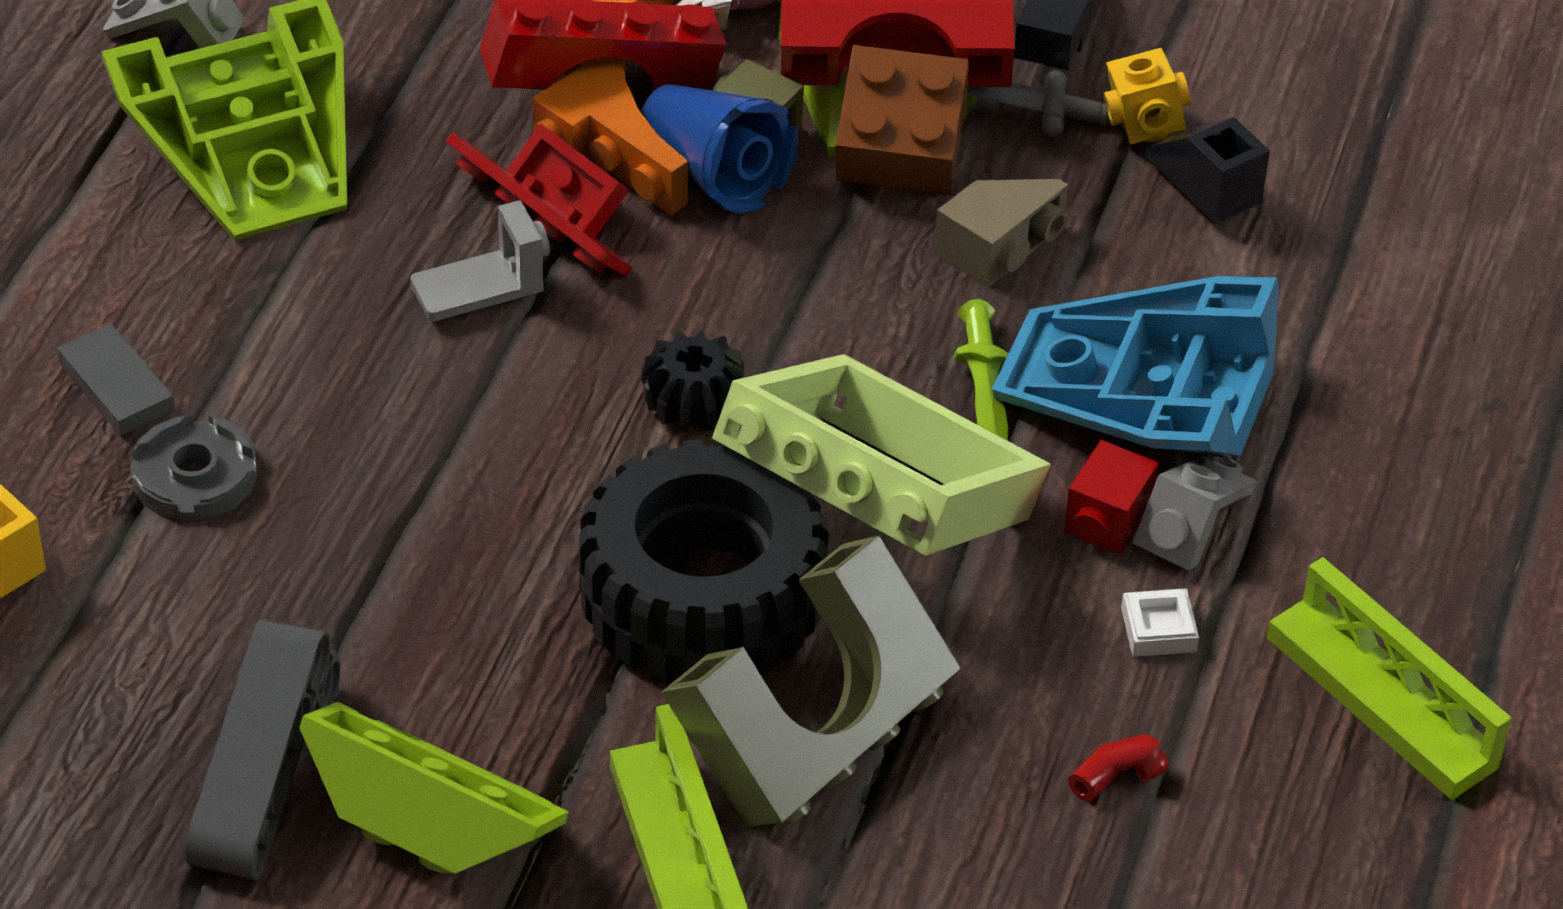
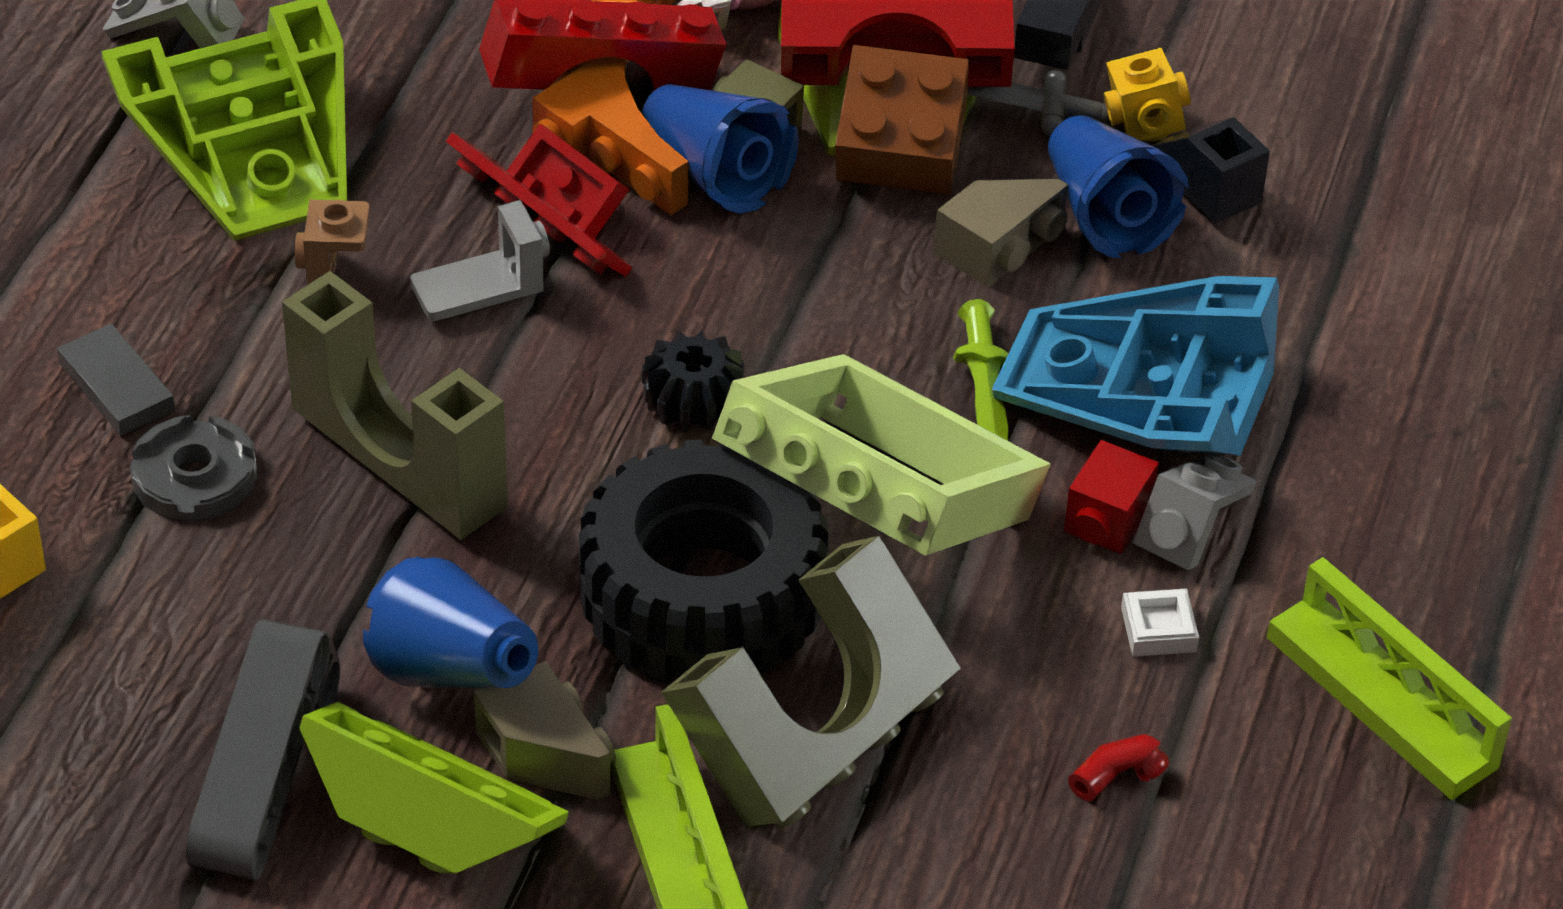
none -> olive arch [282,271,508,540]
none -> medium nougat bracket [295,199,370,285]
none -> blue cone [363,557,538,688]
none -> dark tan slope [474,661,616,800]
none -> blue cone [1048,115,1189,258]

